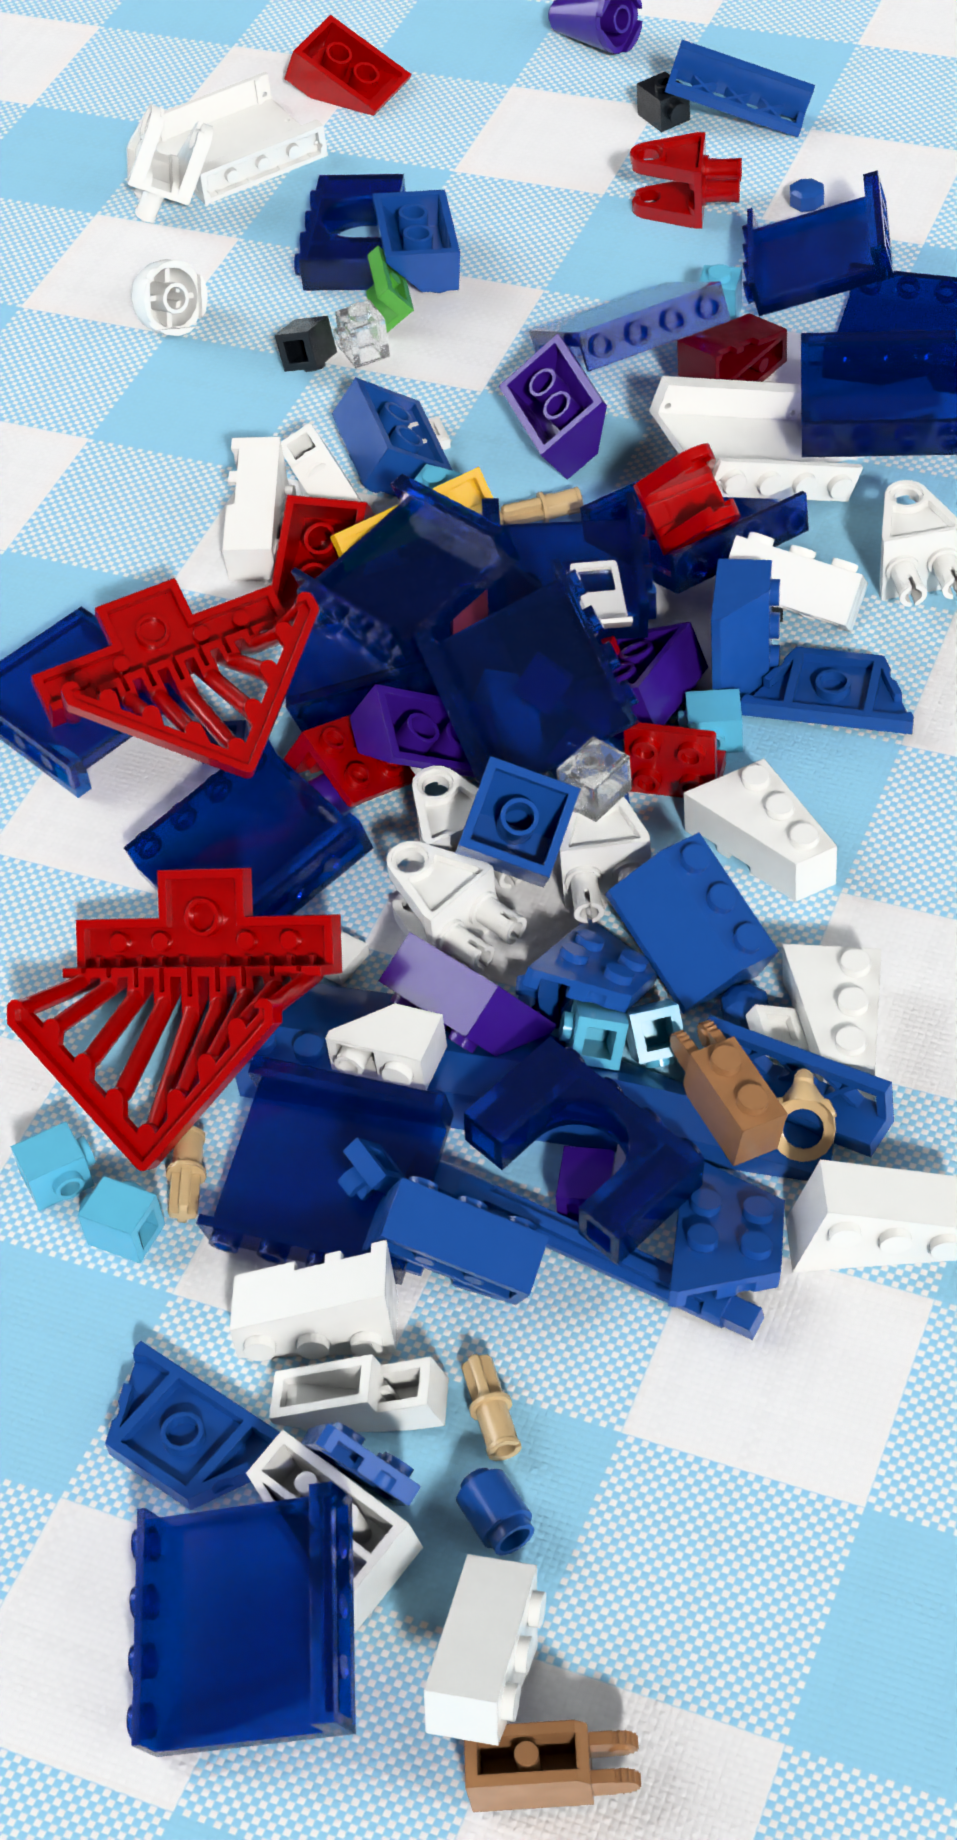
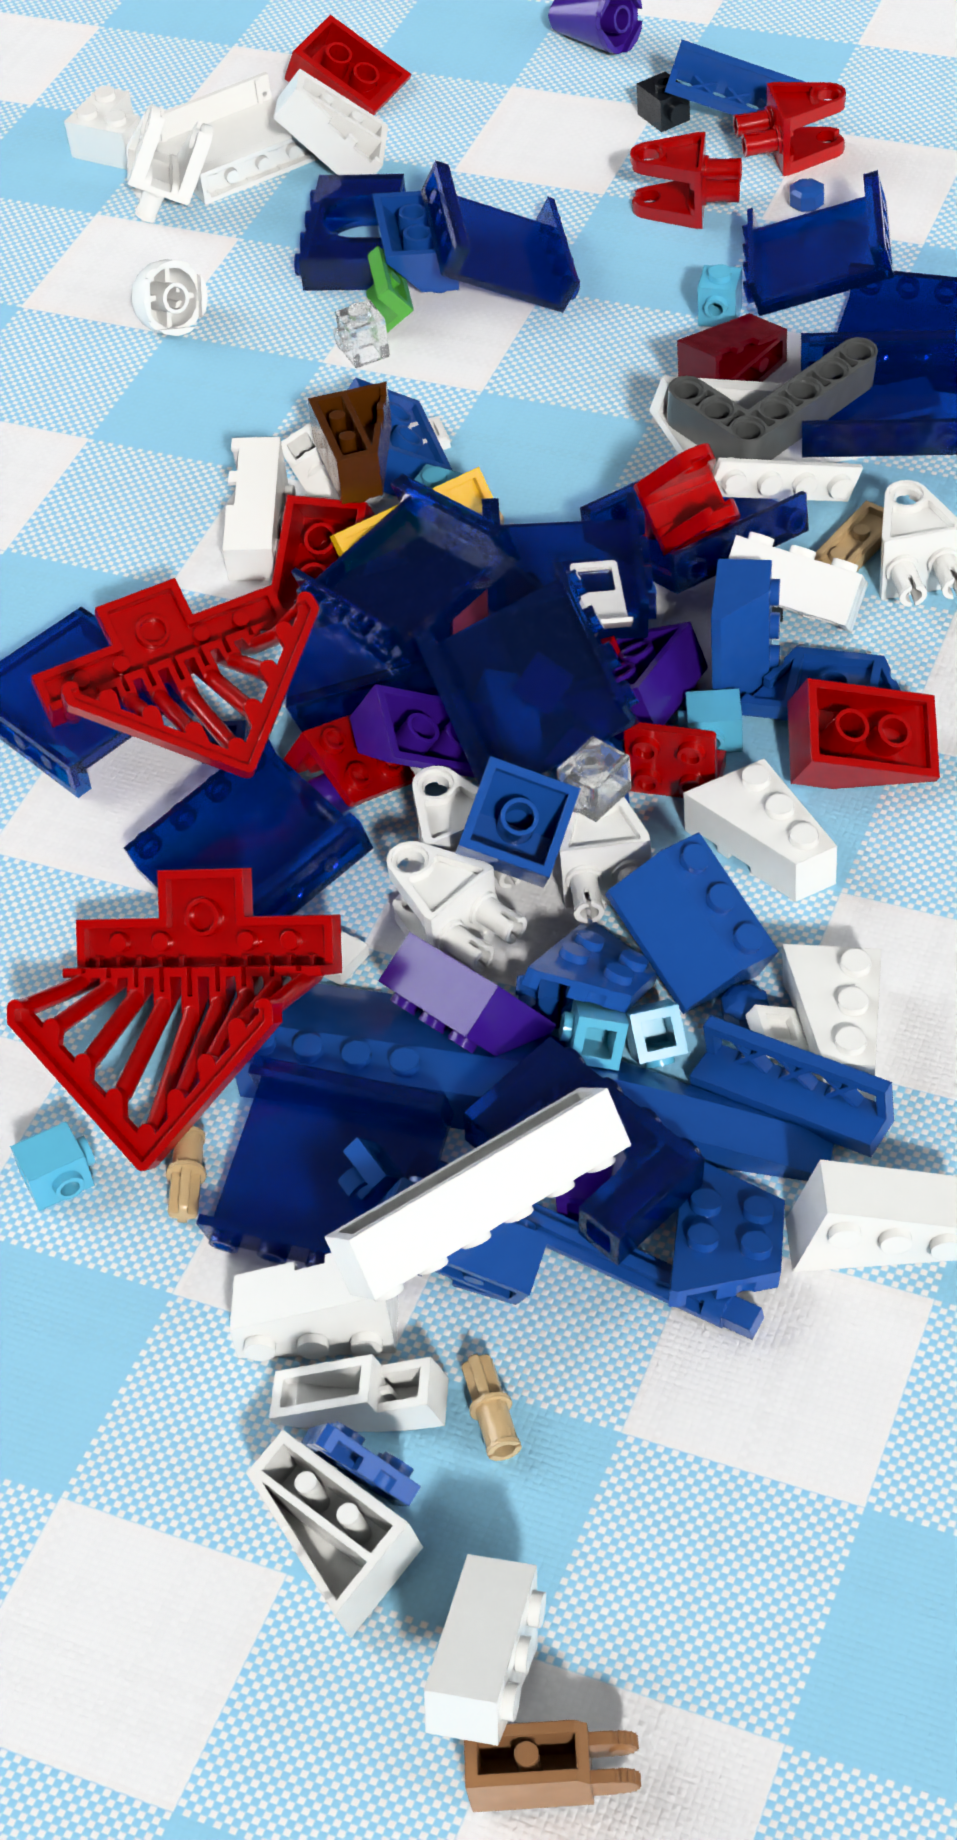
medium azure brick [78,1176,165,1263] -> none
blue wing [105,1341,280,1510] -> none
clear blue panel [126,1481,356,1757] -> none
black brick [275,316,337,372] -> none
white slope [325,1003,447,1092] -> none
blue brick [456,1468,534,1556] -> none
dark purple slope [499,334,607,480] -> none
tan axle [501,487,584,527] -> none
clear blue panel [529,281,731,372] -> none
medium nougat hinge [669,1019,788,1167] -> none
tan piece [777,1069,837,1162] -> none
none -> white brick [64,86,141,170]
none -> white wedge [274,69,388,195]
none -> reddish brown wedge [308,381,392,504]
none -> white brick [324,1087,631,1302]
none -> clear blue panel [421,160,580,313]
none -> dark grey beam [666,337,878,460]
none -> red piece [733,82,846,176]
none -> red slope [787,678,940,789]
none -> tan tile [814,500,884,571]

